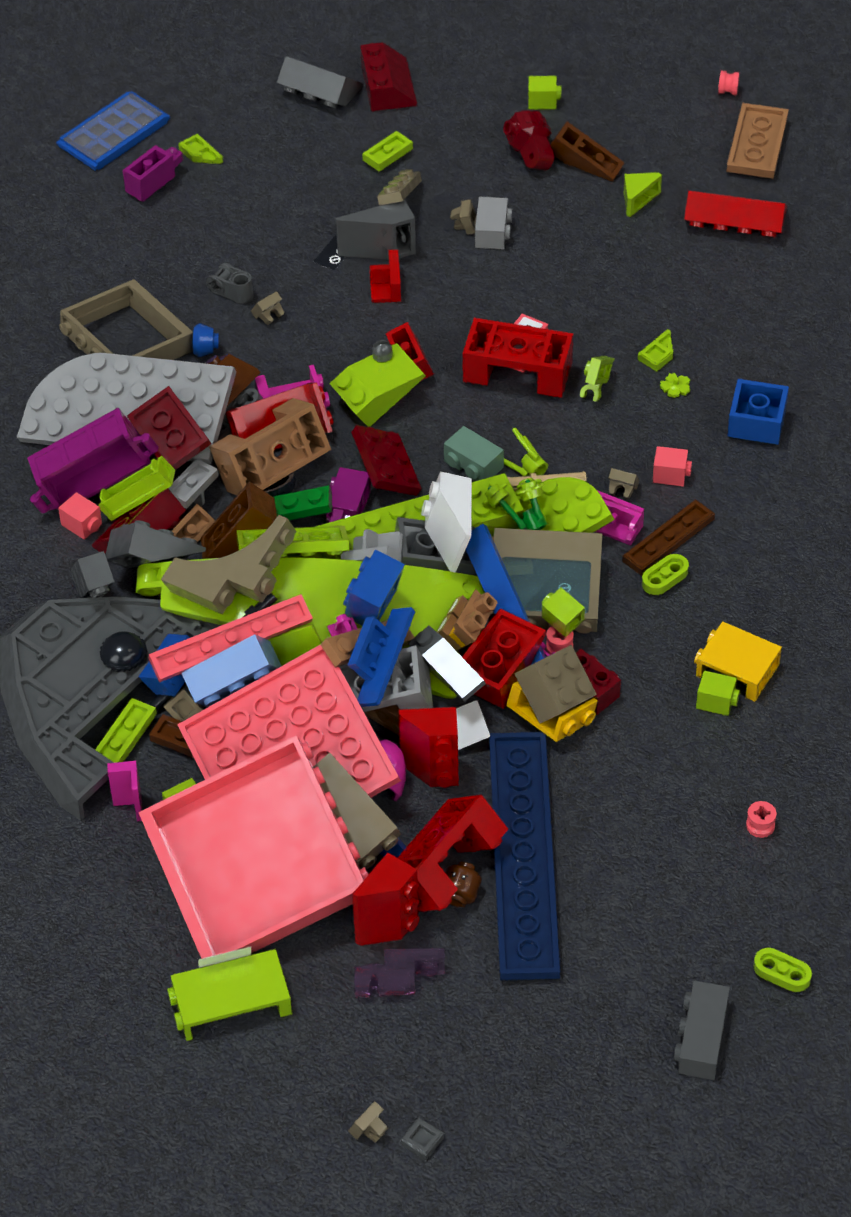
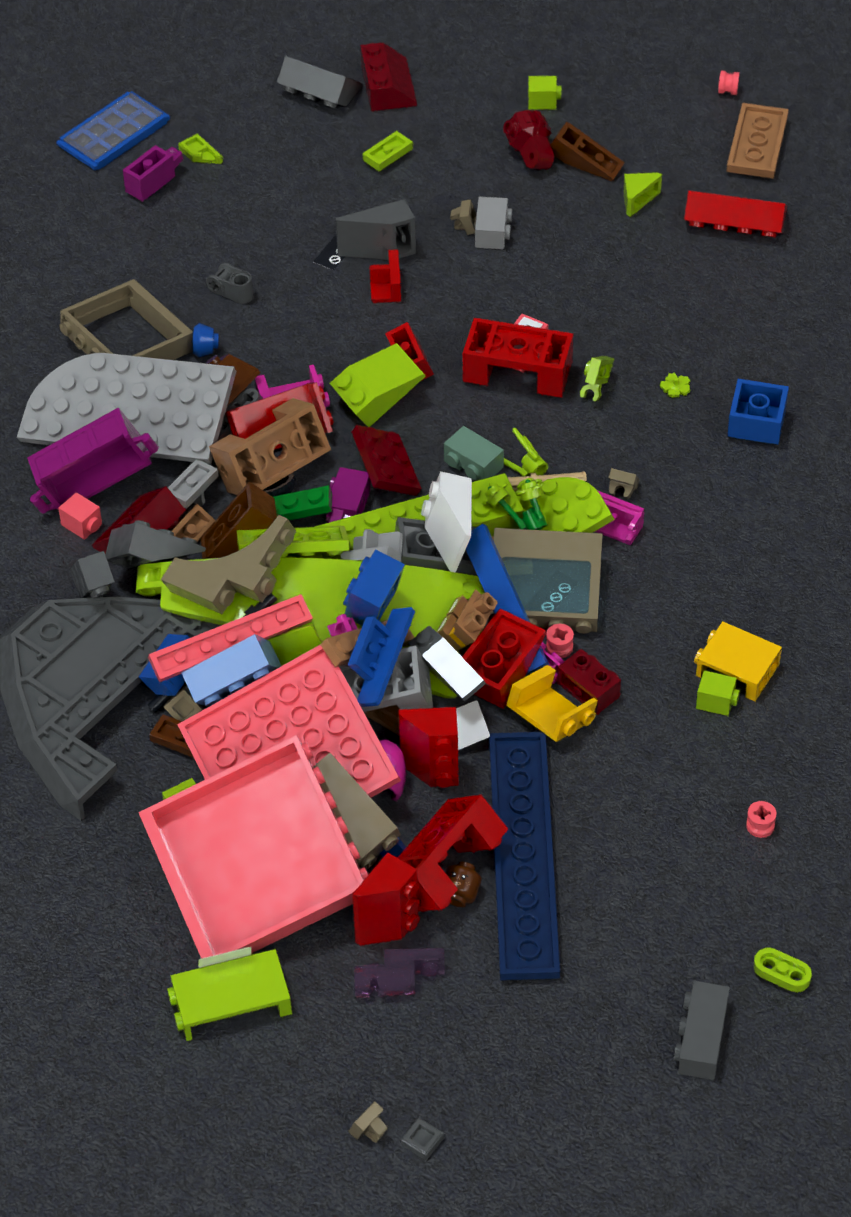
lime plate [95,698,157,763] -> none
lime container [98,456,175,521] -> none
black hat [99,631,147,672] -> none
dark pink panel [107,761,142,821] -> none
dark red plate [127,386,212,470] -> none
dark tan tile [251,291,284,325] -> none
dark grey hinge [372,339,393,362] -> none
dark tan plate [377,169,422,205] -> none
dark tan brick [514,645,597,724] -> none
lime brick [542,587,585,638] -> none
reddish brown tile [622,499,715,576] -> none
lime tile [637,329,673,372] -> none
lime plate [642,554,689,595] -> none
coral brick [653,446,692,487] -> none

